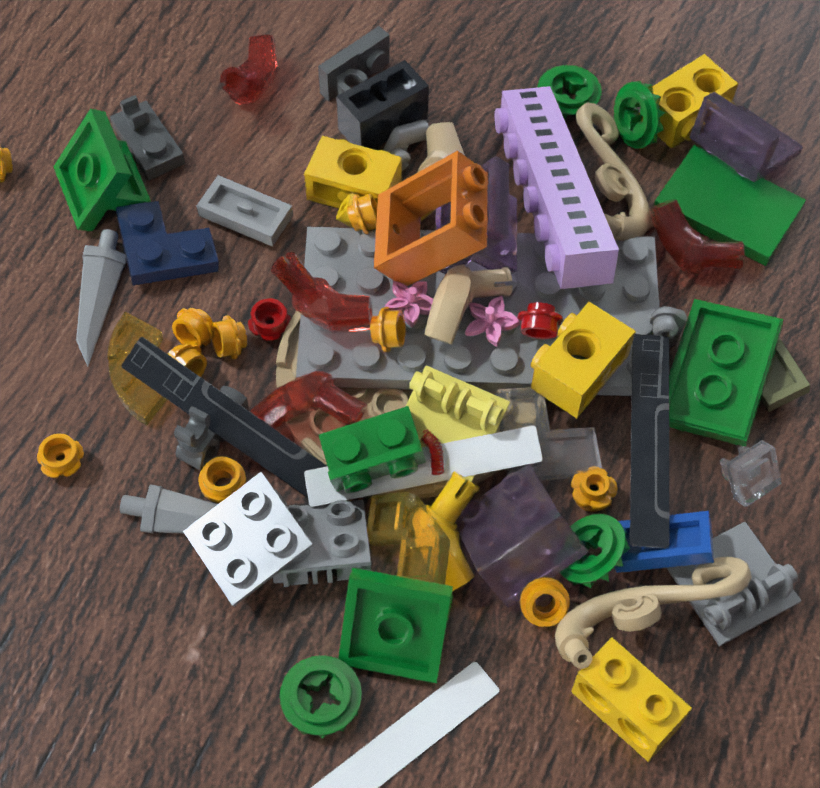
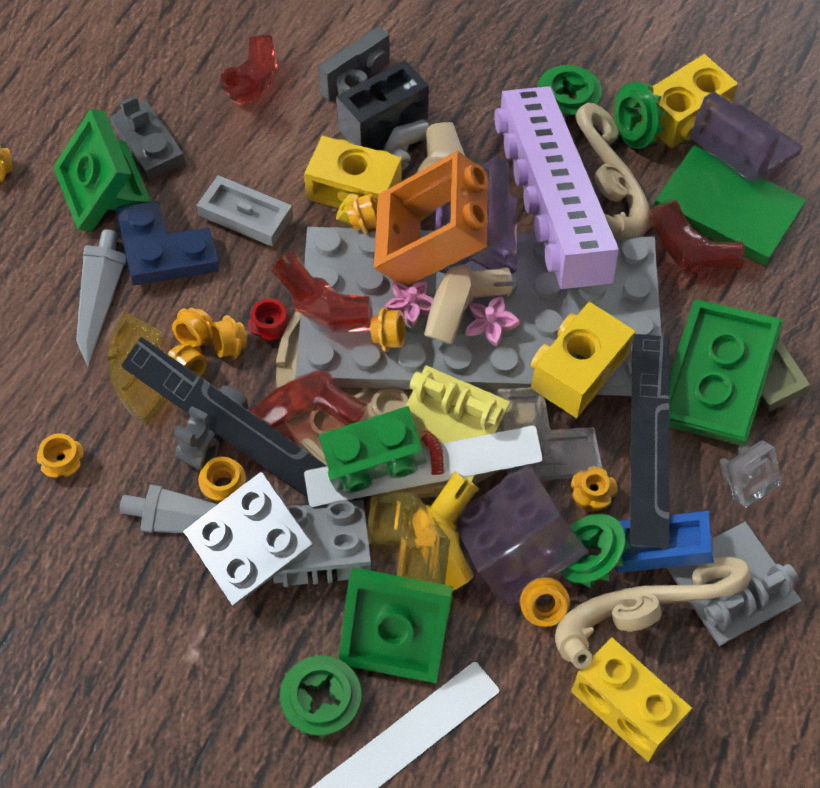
red plate [517,302,563,339] -> none
light grey arm [650,306,687,348] -> none

